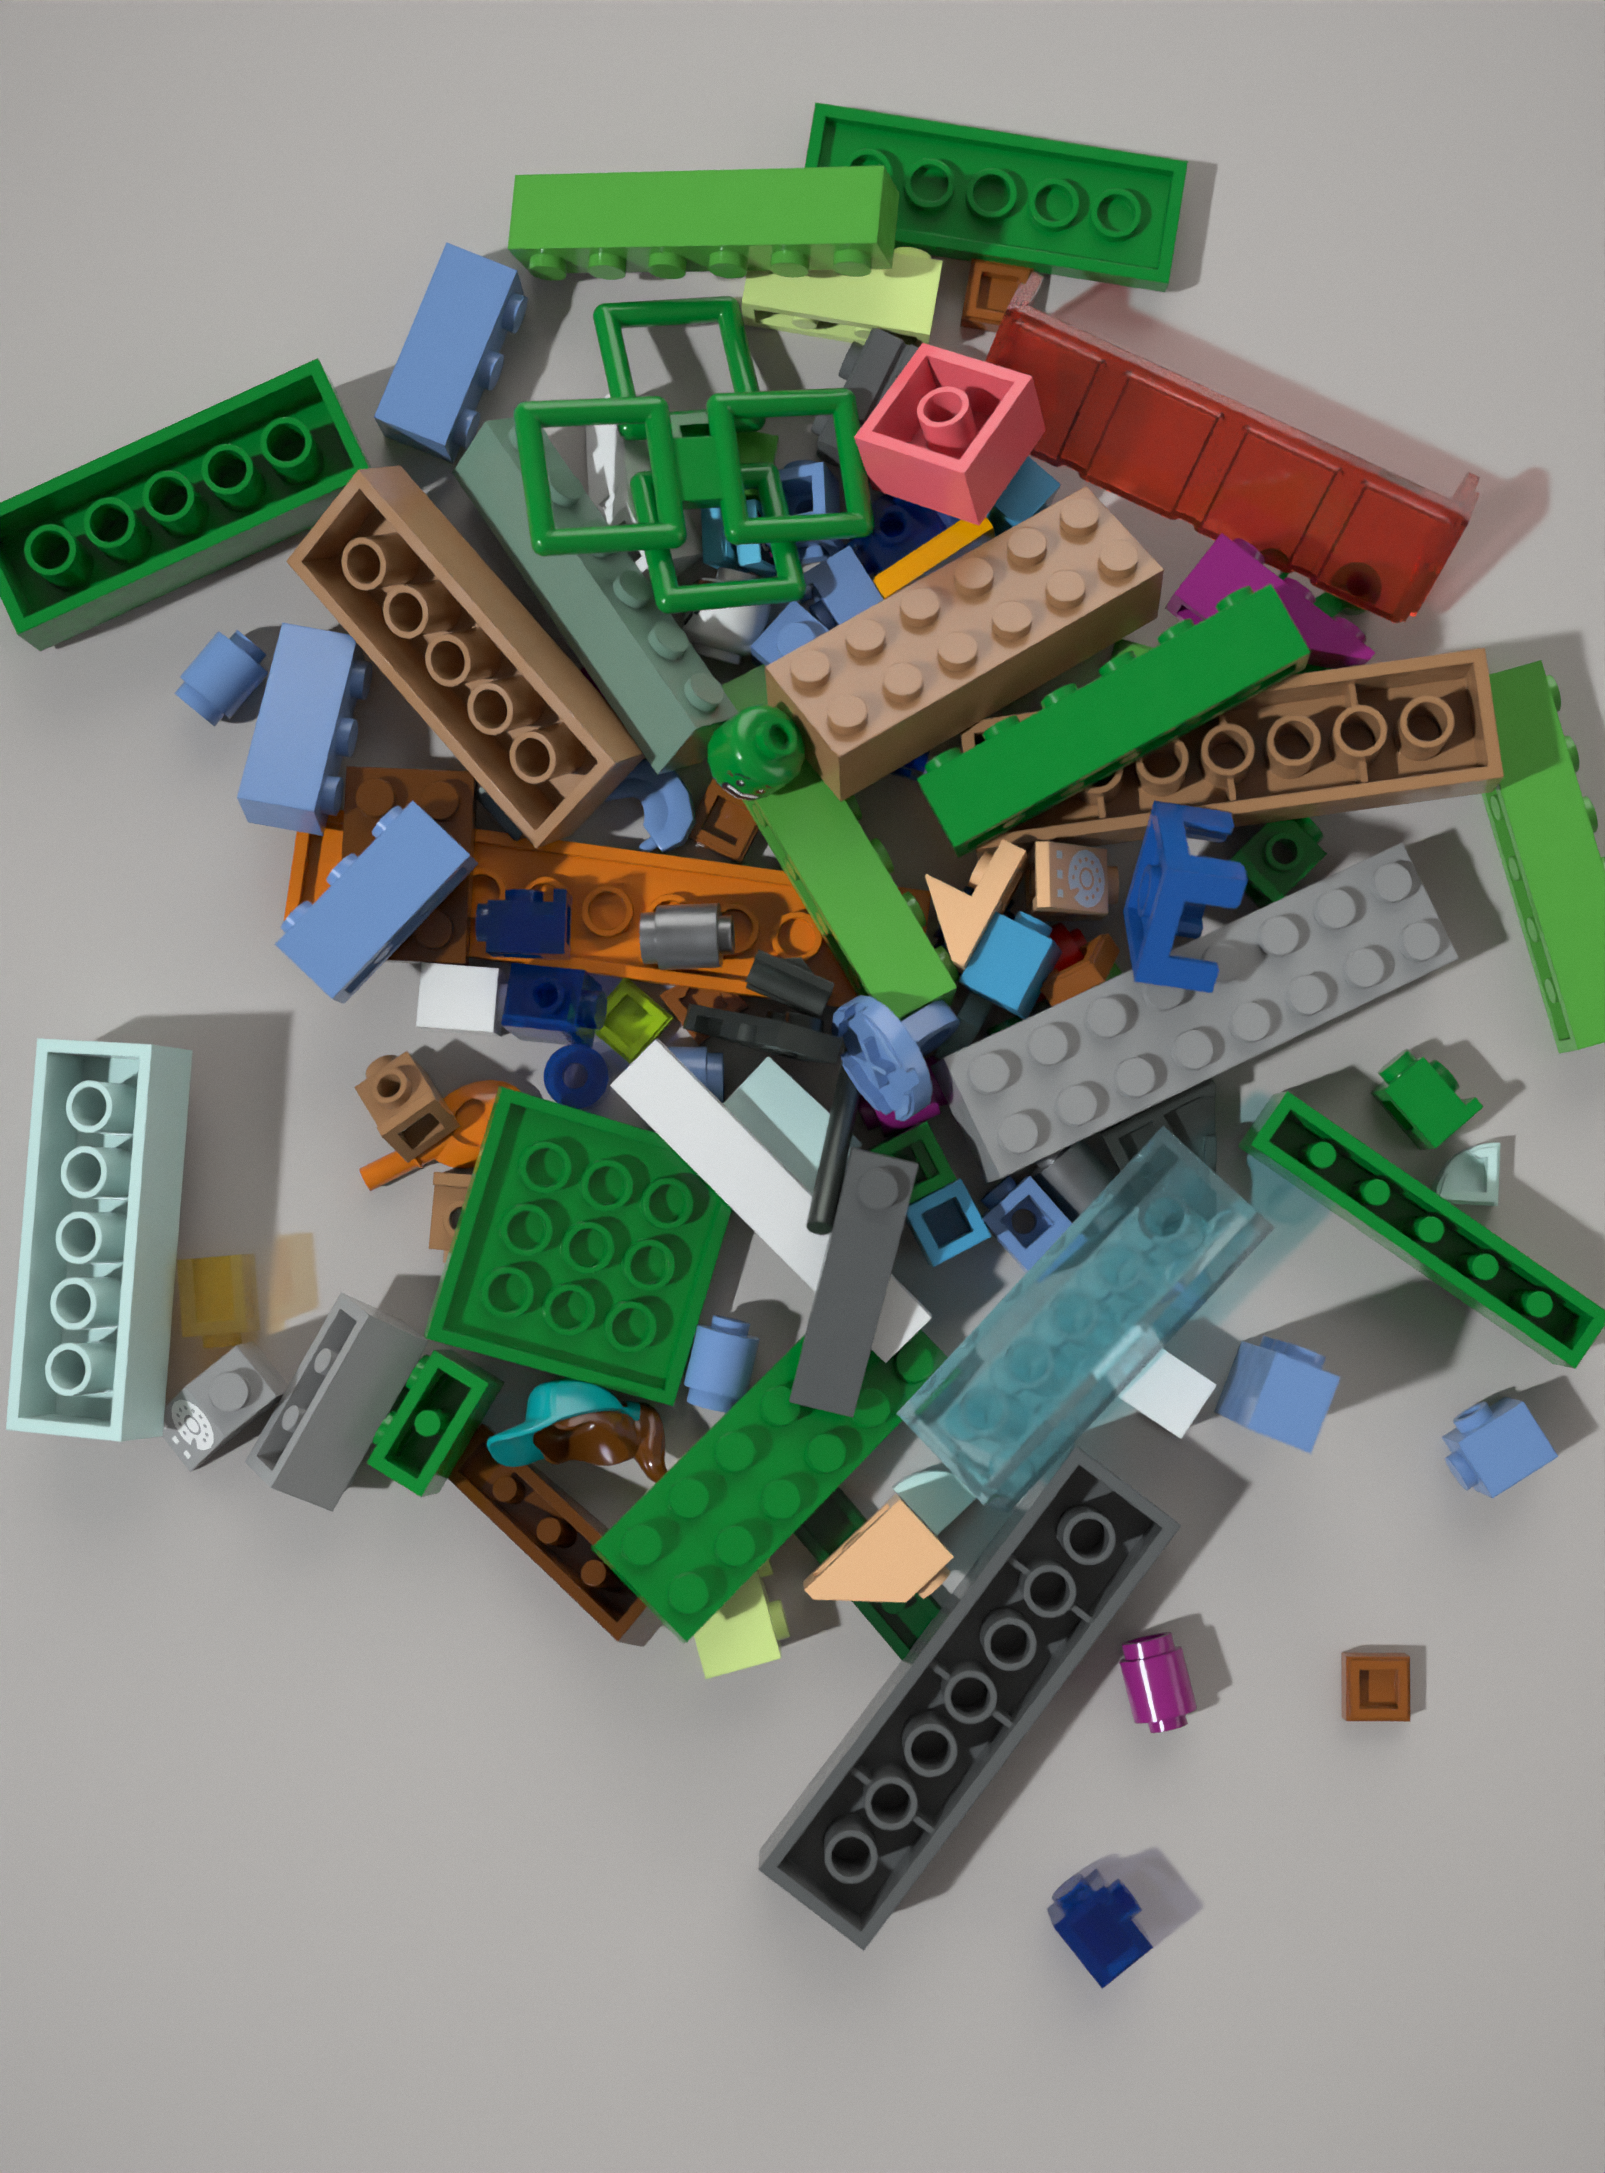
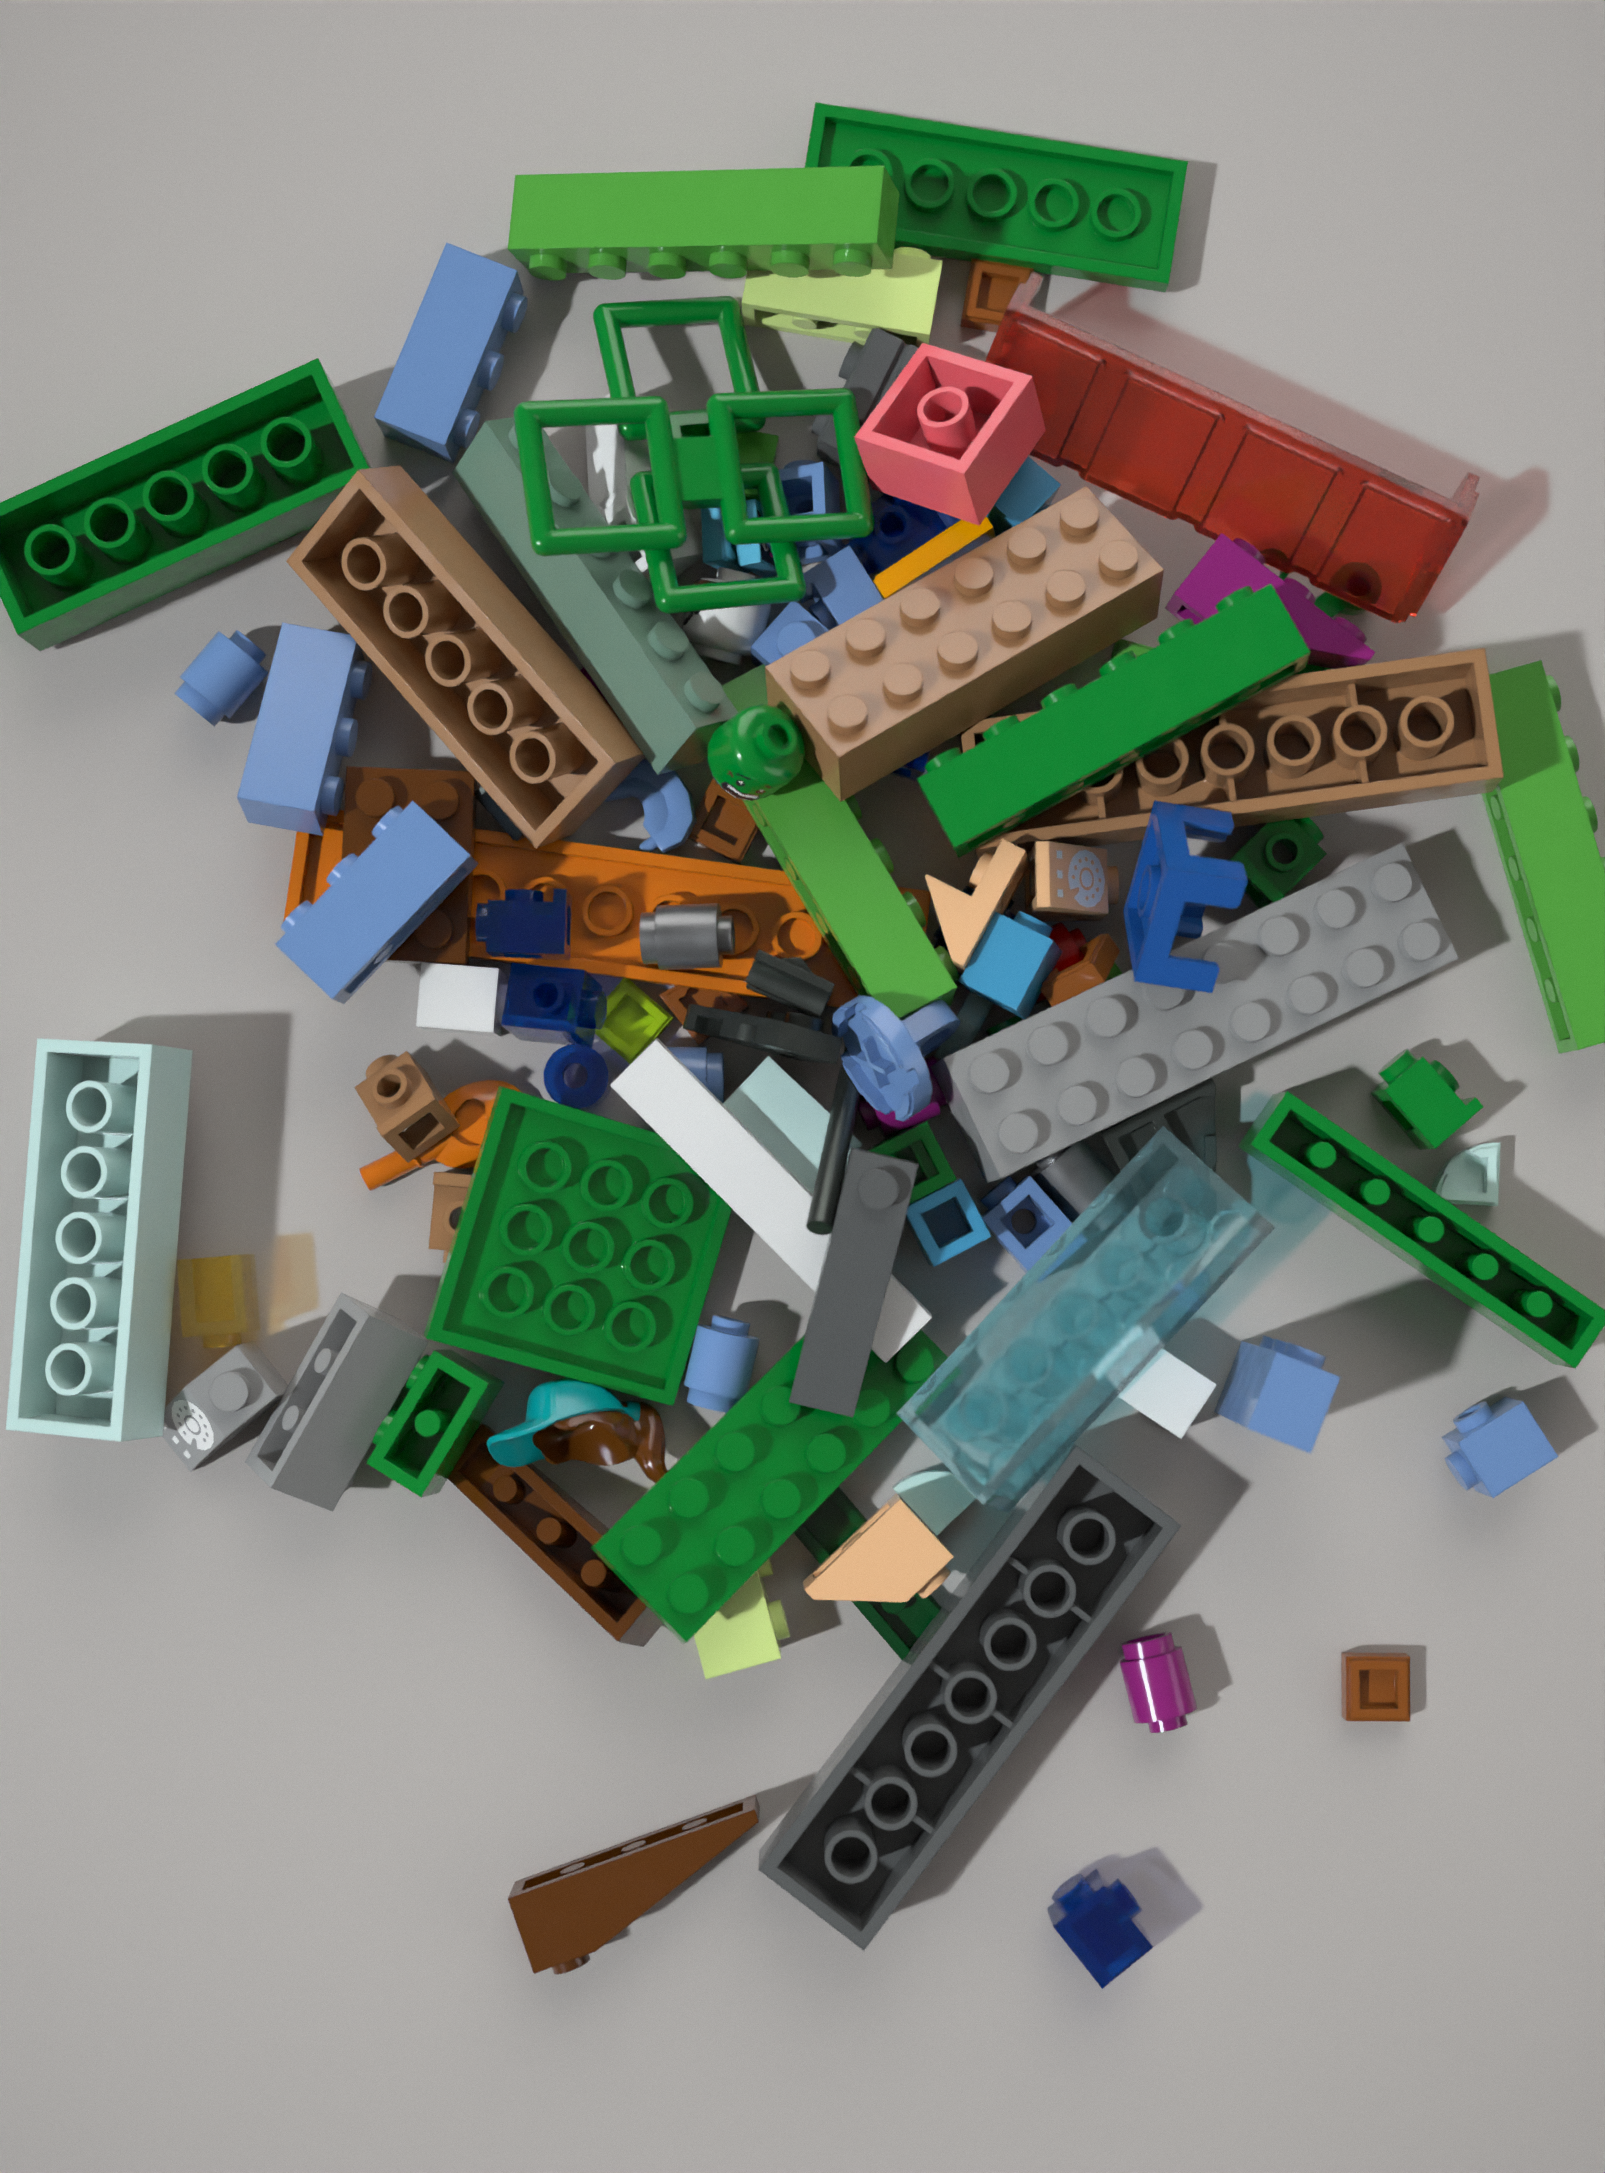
none -> reddish brown slope [508,1794,760,1974]

